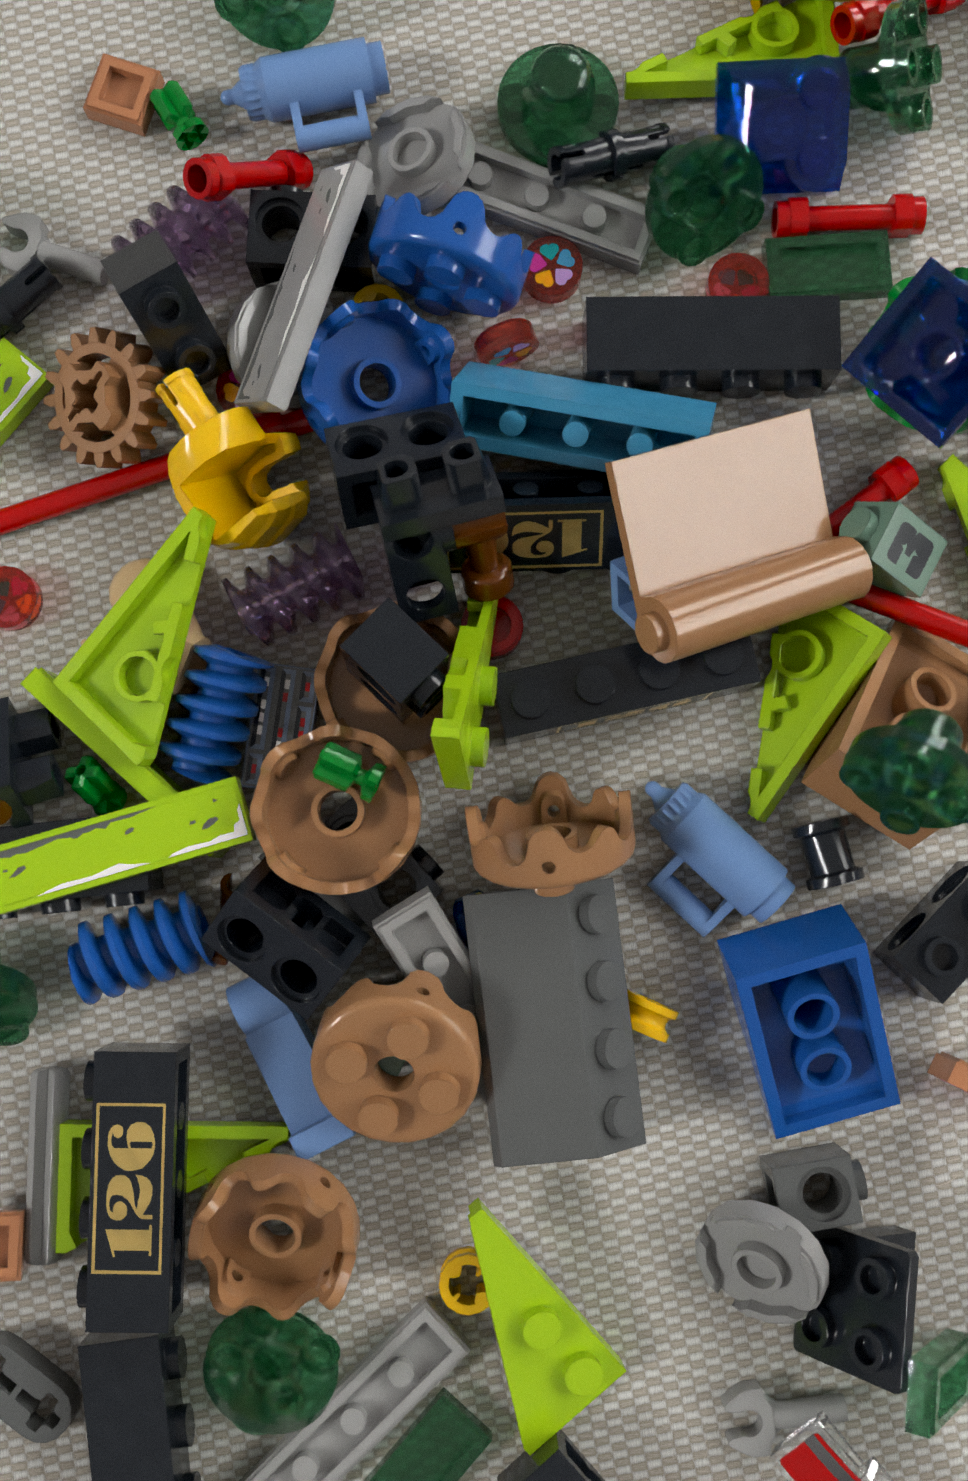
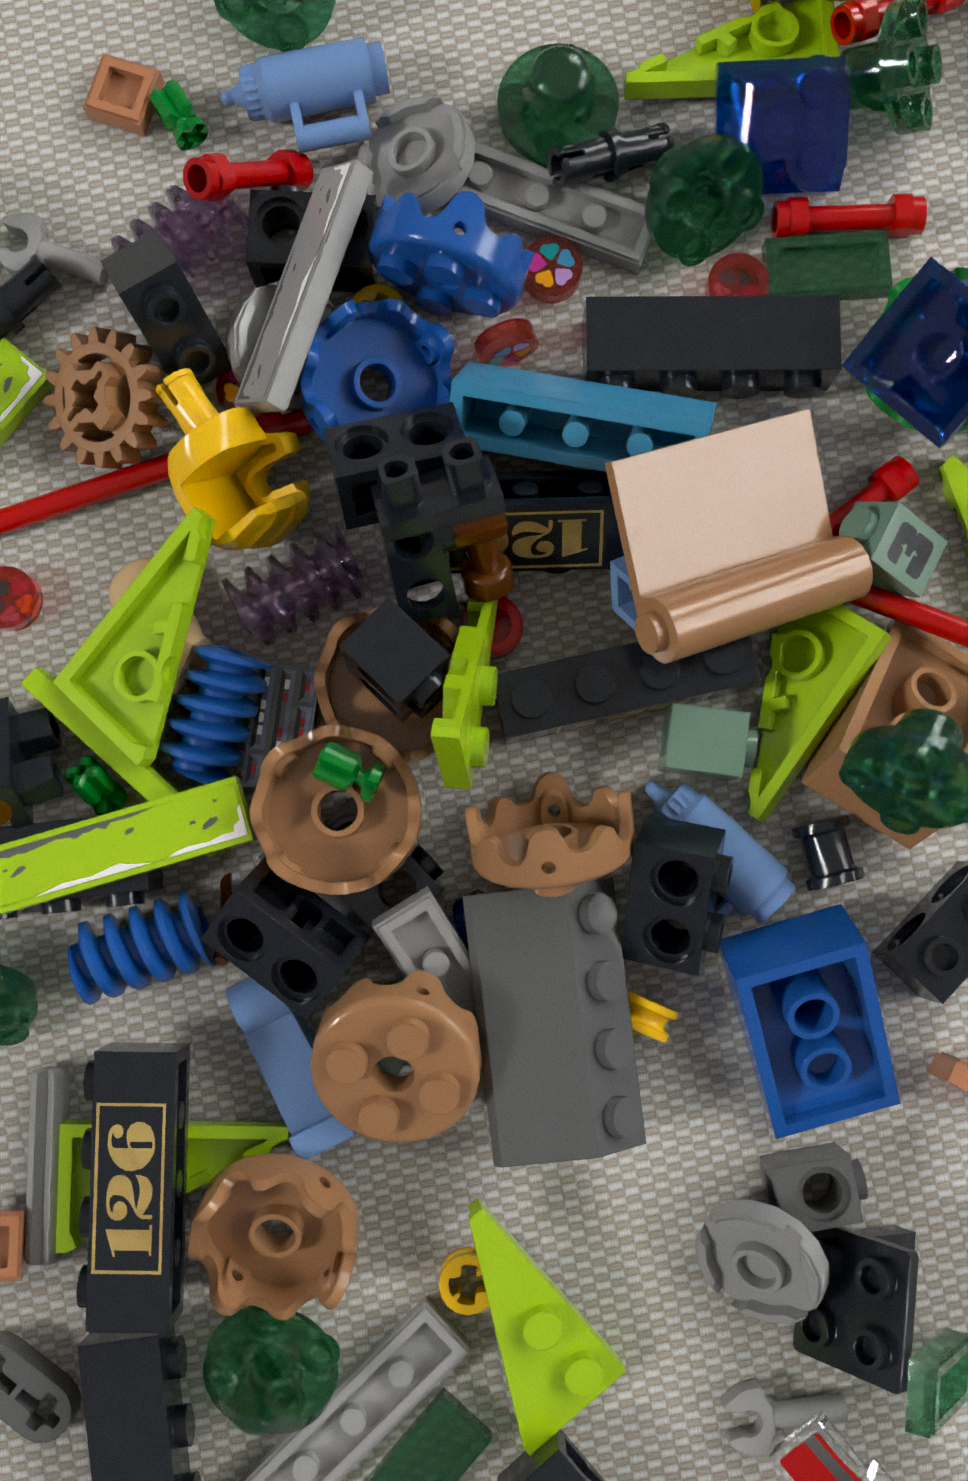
none -> black brick [622,815,734,976]
none -> sand green brick [657,703,758,781]

